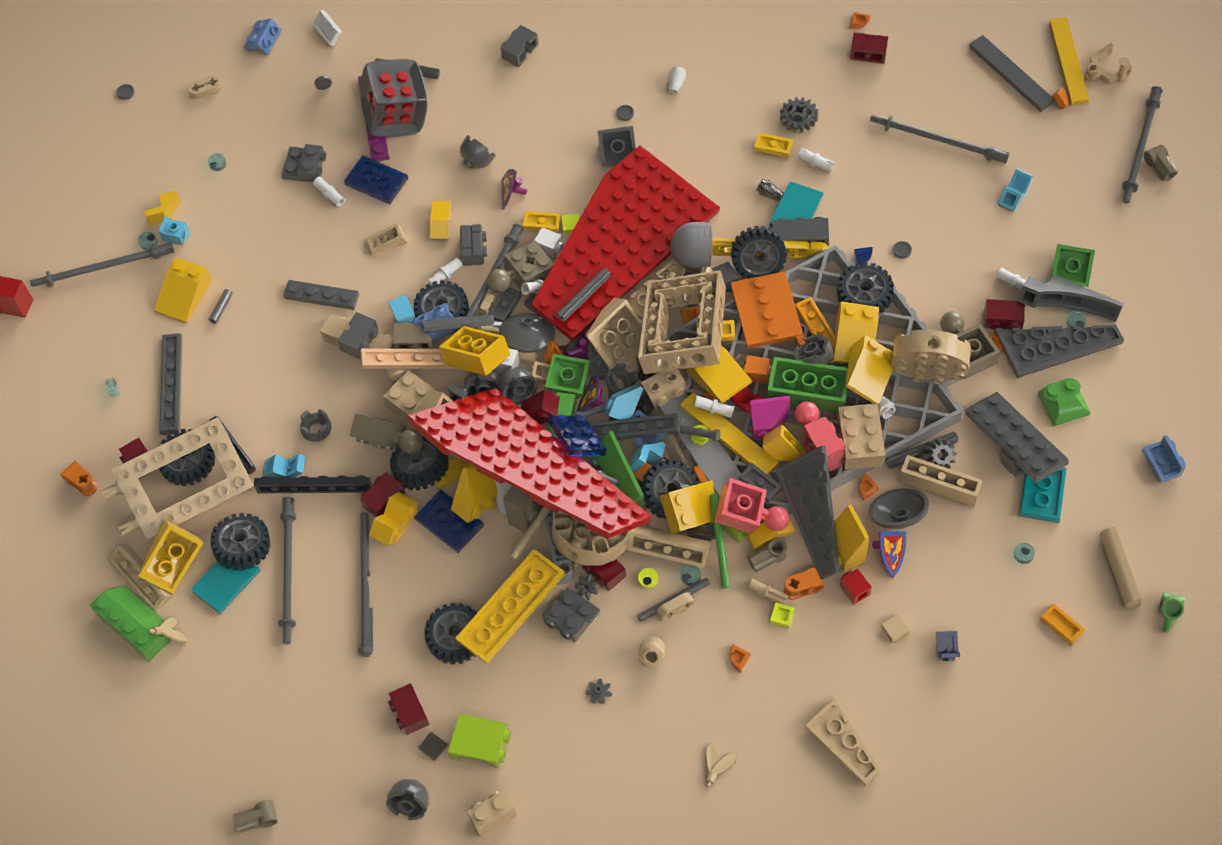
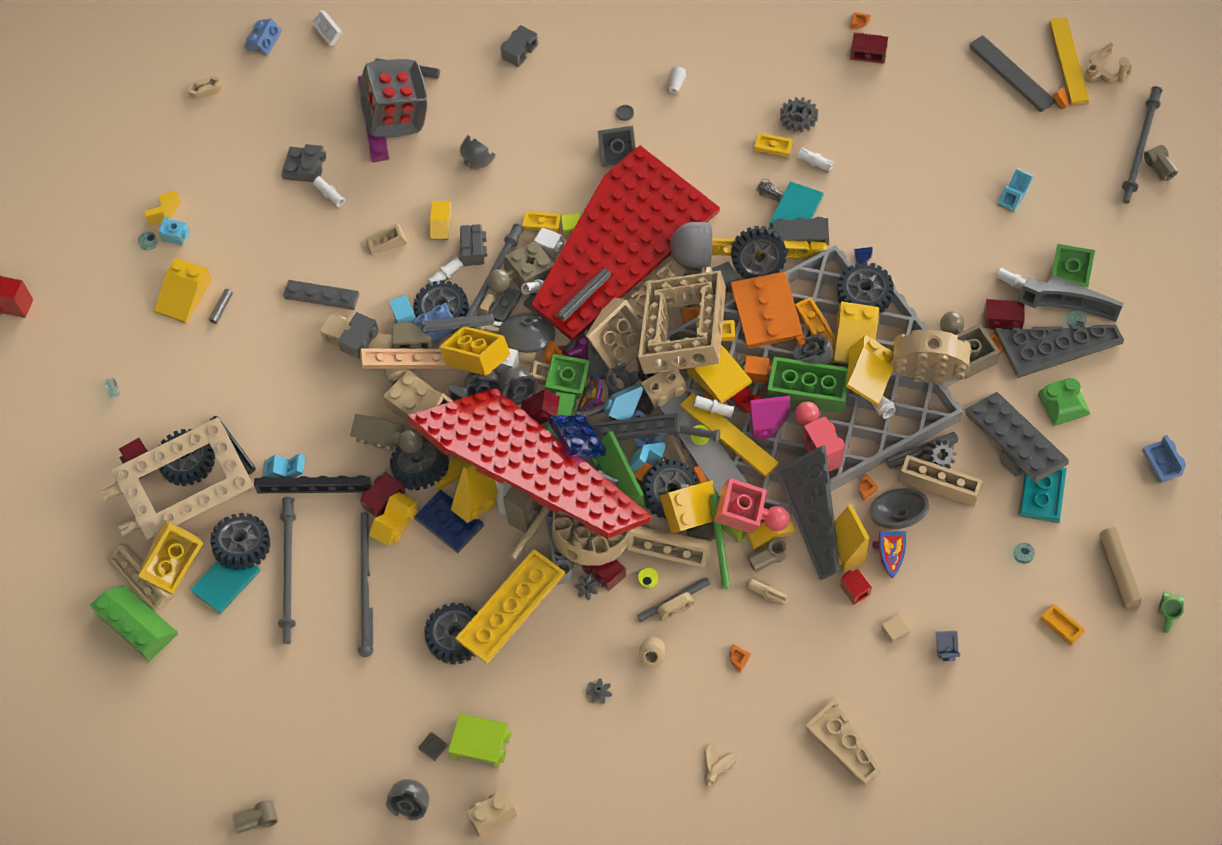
dark grey bar [30,242,175,287] -> none
orange piece [60,461,97,496] -> none
dark grey piece [117,84,135,100] -> none
tan piece [149,617,188,643] -> none
dark grey tile [160,333,182,435] -> none
clear light blue tile [208,153,227,171] -> none
dark grey piece [300,409,332,442] -> none
dark grey piece [314,75,332,90] -> none
clear blue plate [344,155,408,205] -> none
dark red brick [388,683,430,735] -> none
shield [501,169,527,210] -> none
dark grey plate [543,588,600,642] -> none
clear light blue tile [681,565,701,586] -> none
dark grey plate [739,463,782,503] -> none
yellow slope [762,424,807,462] -> none
neon yellow tile [770,602,795,629] -> none
orange piece [784,568,824,600] -> none
tan brick [837,403,886,470] -> none
dark grey bar [870,114,1010,164] -> none
dark grey piece [893,241,912,259] -> none

